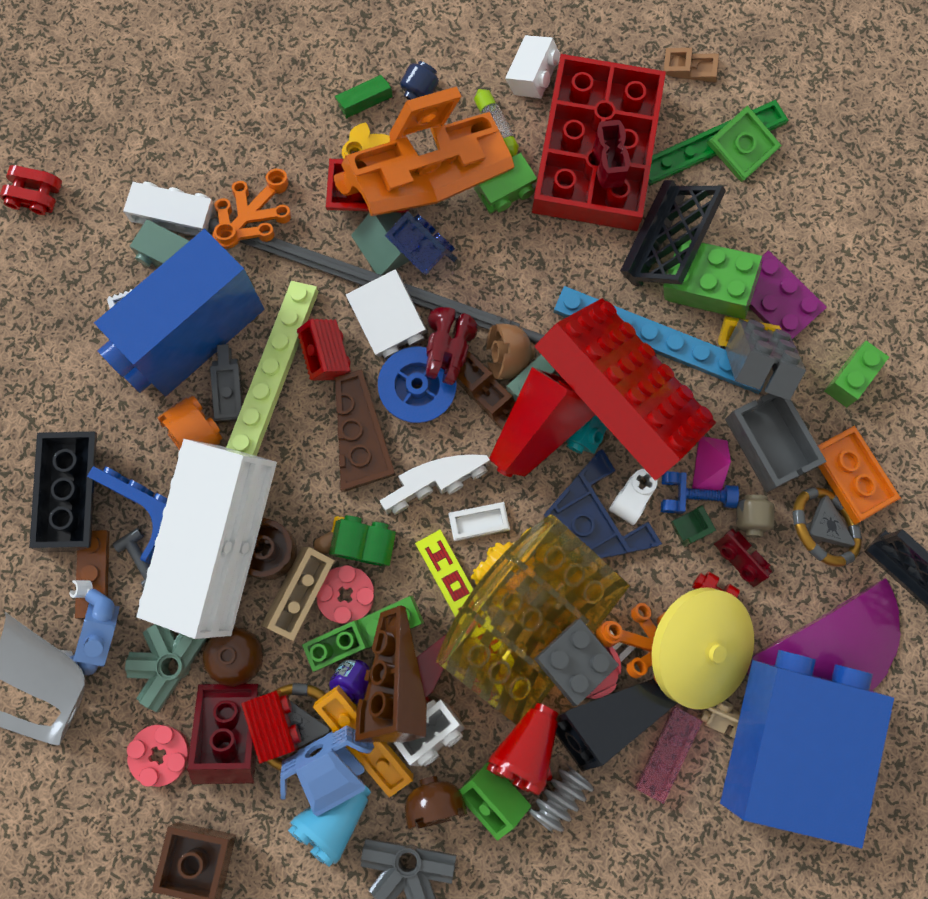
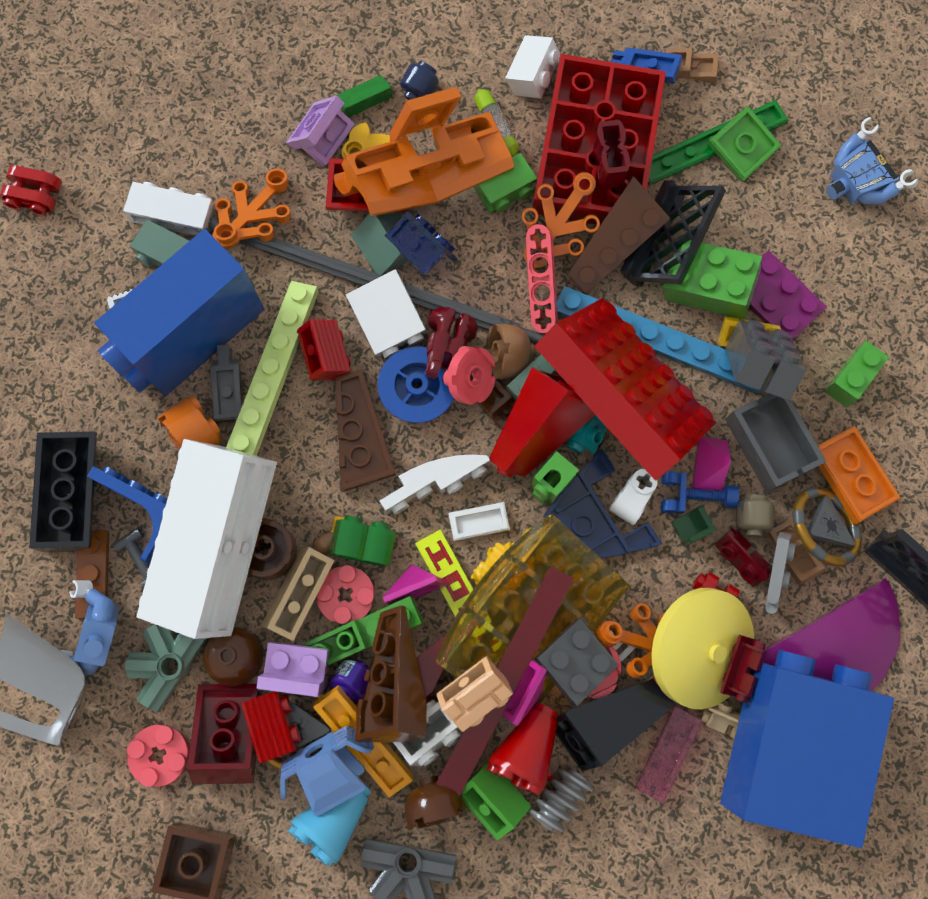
none -> lavender bracket [256,641,330,697]
none -> lavender bracket [286,95,354,166]
none -> dark pink slope [383,564,447,605]
none -> dark red sticker [436,566,574,796]
none -> light nougat brick [436,656,513,732]
none -> coral plate [443,346,496,405]
none -> dark pink slope [503,659,547,726]
none -> orange plant [522,172,600,268]
none -> coral beam [526,224,558,333]
none -> bright green brick [530,451,579,506]
none -> reddish brown wing [568,176,670,294]
none -> blue hinge [610,48,683,84]
none -> dark red hinge [720,635,767,703]
none -> light grey hinge [765,532,796,614]
none -> medium nougat slope [768,518,826,586]
none -> medium blue torso [826,117,918,205]

